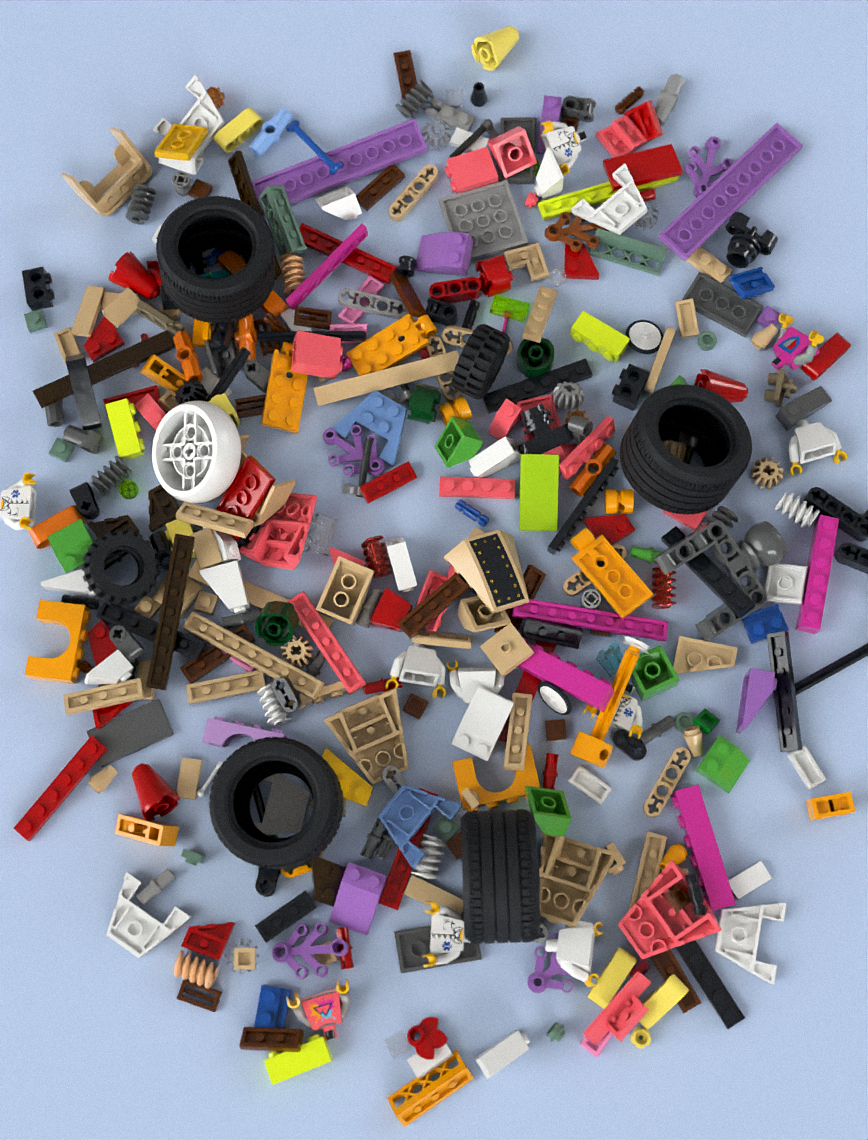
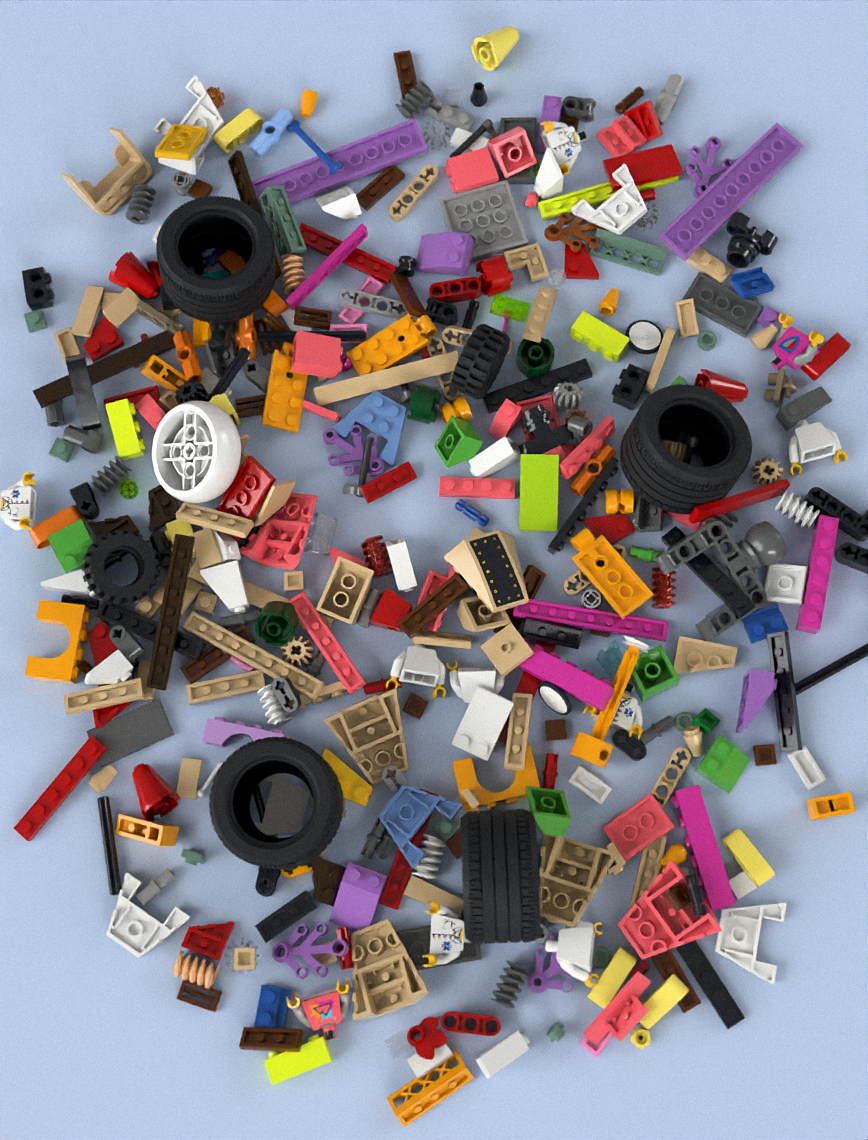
none -> black axle [97,796,121,896]
none -> tan plate [284,571,304,592]
none -> light orange cone [300,90,318,118]
none -> coral tile [302,400,341,423]
none -> tan wedge [351,919,429,1021]
none -> red beam [441,1011,501,1036]
none -> dark grey piece [490,960,529,1008]
none -> sand green tile [592,946,610,968]
none -> light orange cone [599,288,620,316]
none -> coral tile [602,793,675,862]
none -> dark grey bracket [633,493,664,532]
none -> red tile [688,479,790,524]
none -> light yellow beam [722,828,775,887]
none -> reddish brown tile [753,744,777,766]

